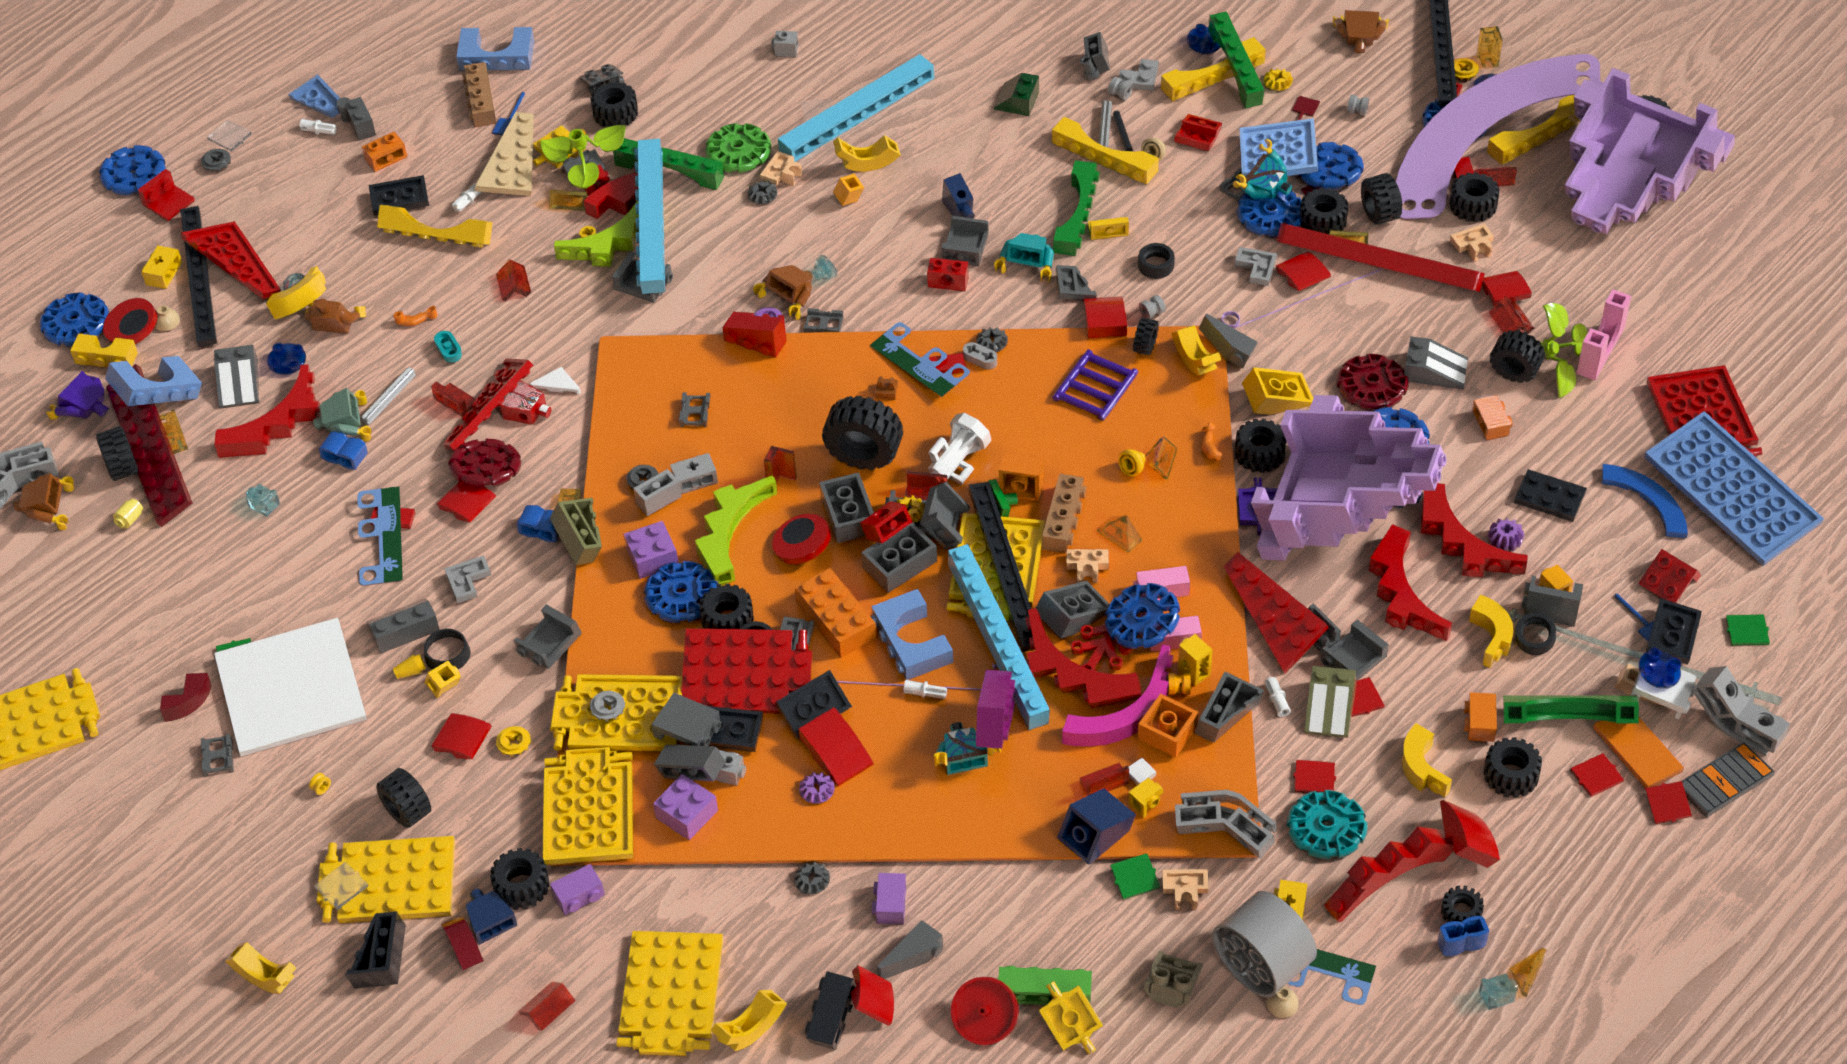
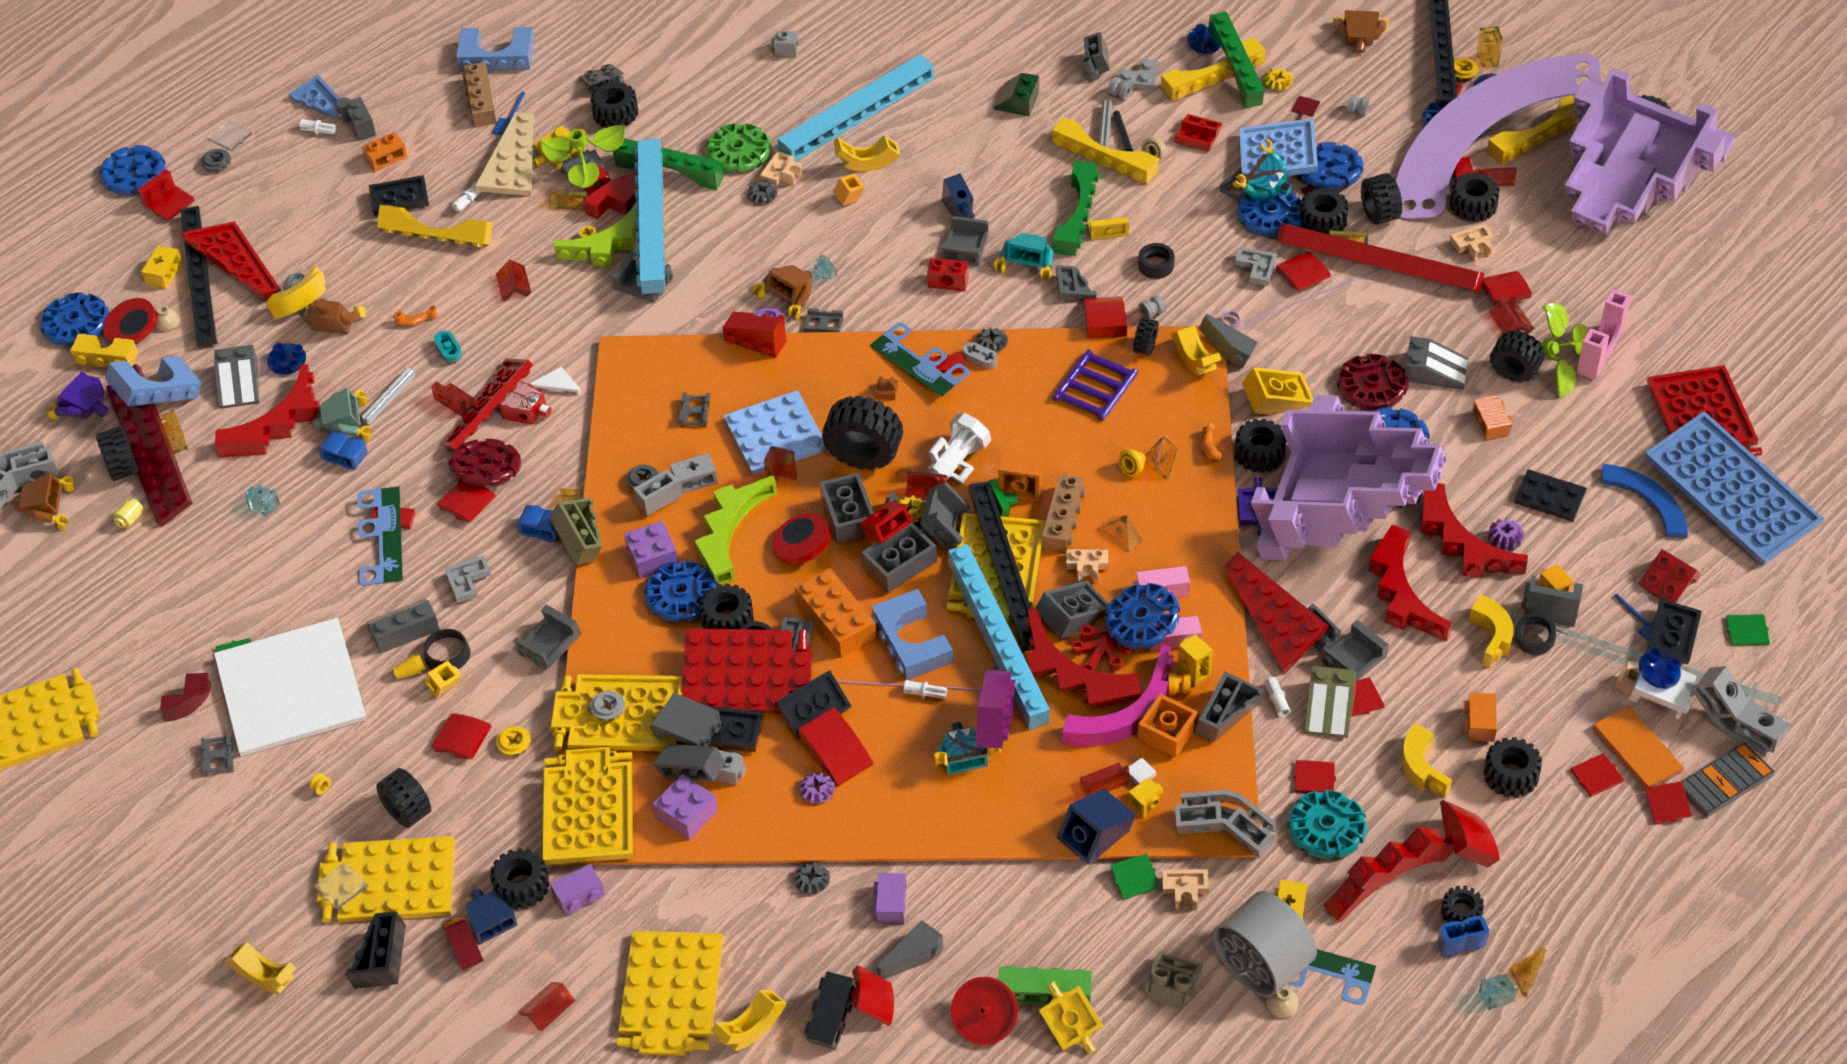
green arch [1503,695,1639,724] -> none
none -> light blue plate [724,390,828,476]

